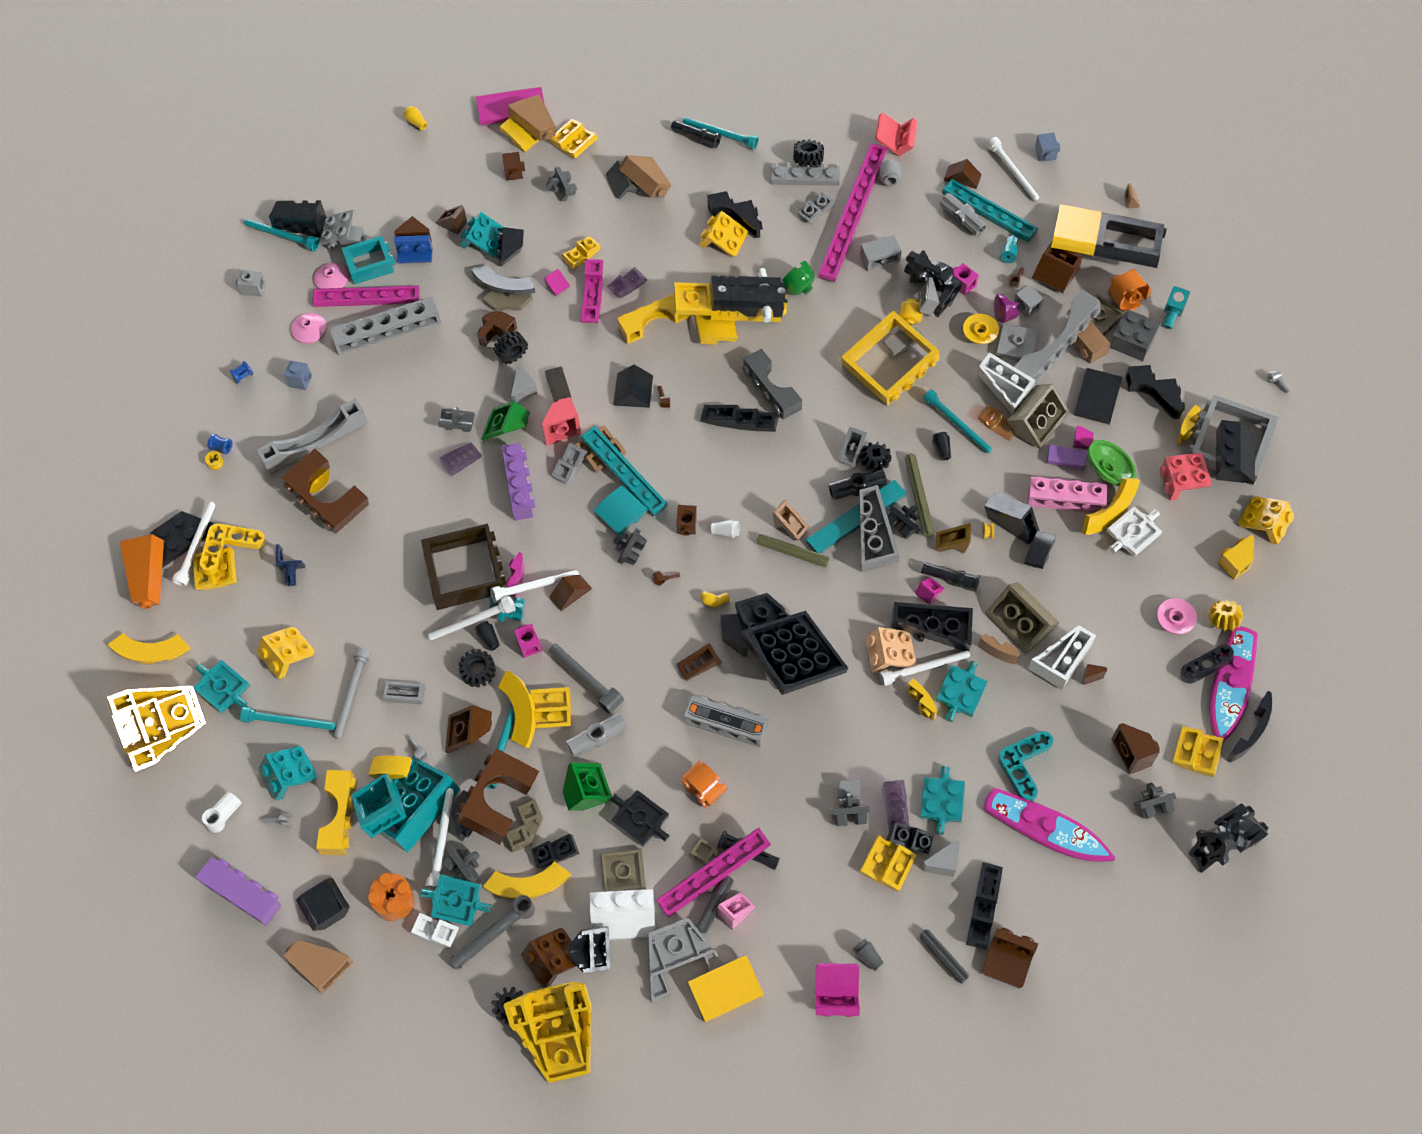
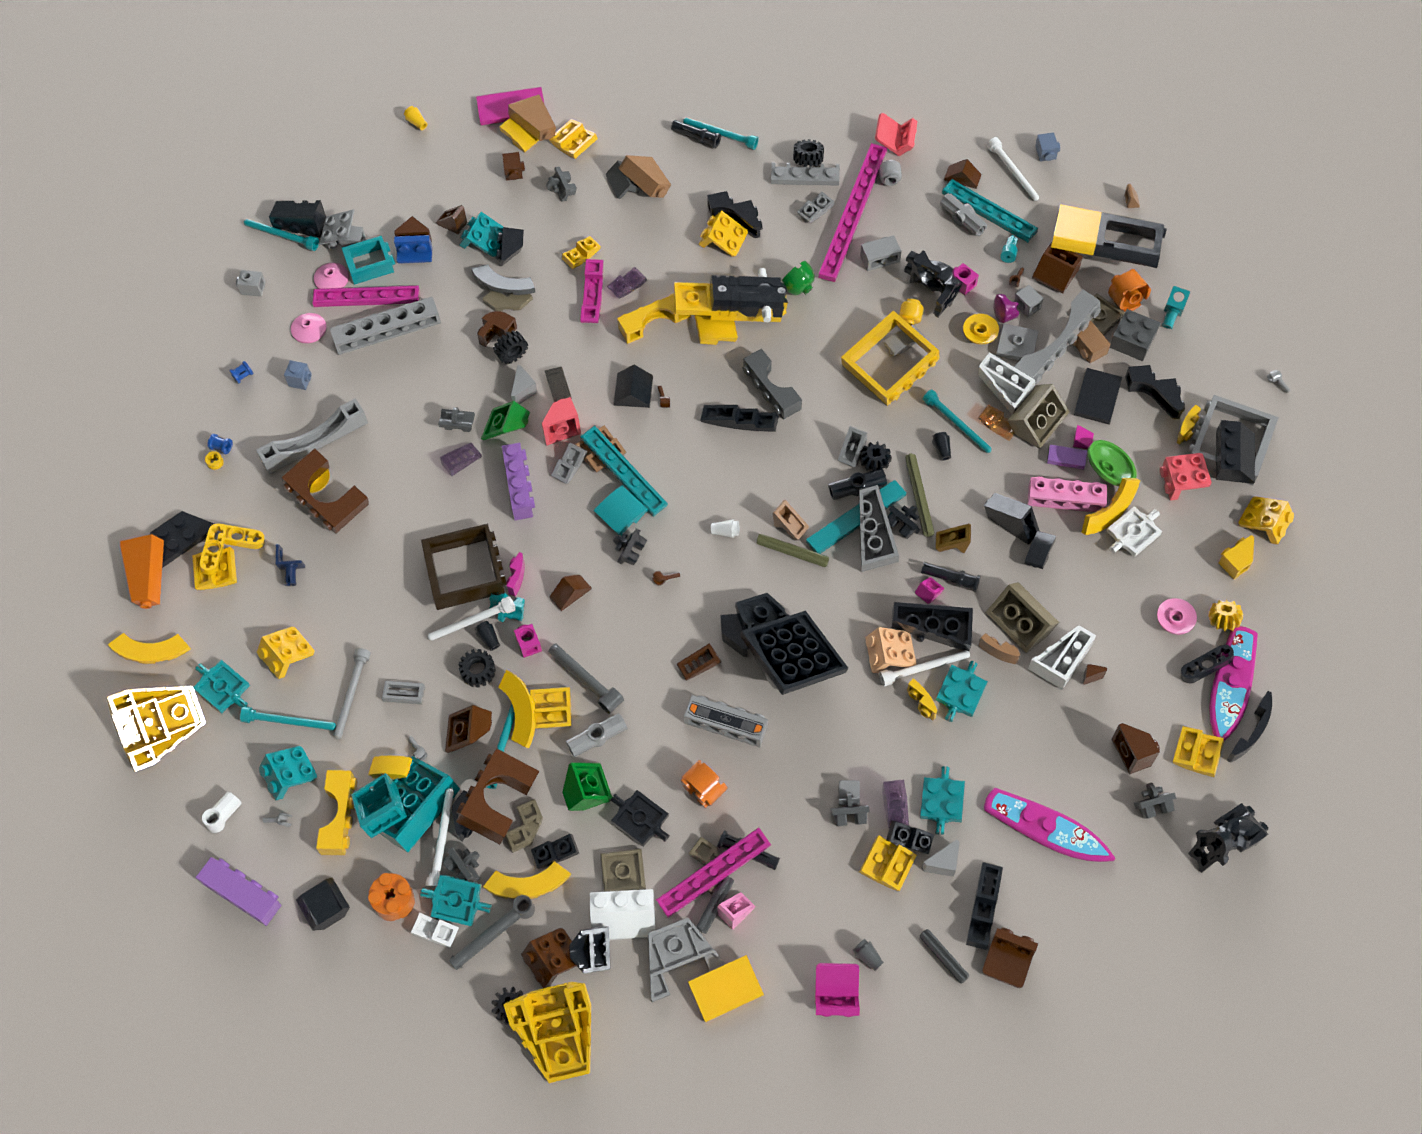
white piece [172,502,215,587] -> none
medium nougat slope [283,940,353,994] -> none
white piece [490,570,579,603] -> none
dark pink slope [544,269,570,296] -> none
reddish brown brick [676,505,697,536] -> none
yellow arm [700,591,730,608] -> none
light grey slope [919,277,940,315] -> none
yellow bush [982,522,994,540] -> none
teal beam [998,731,1053,801] -> none

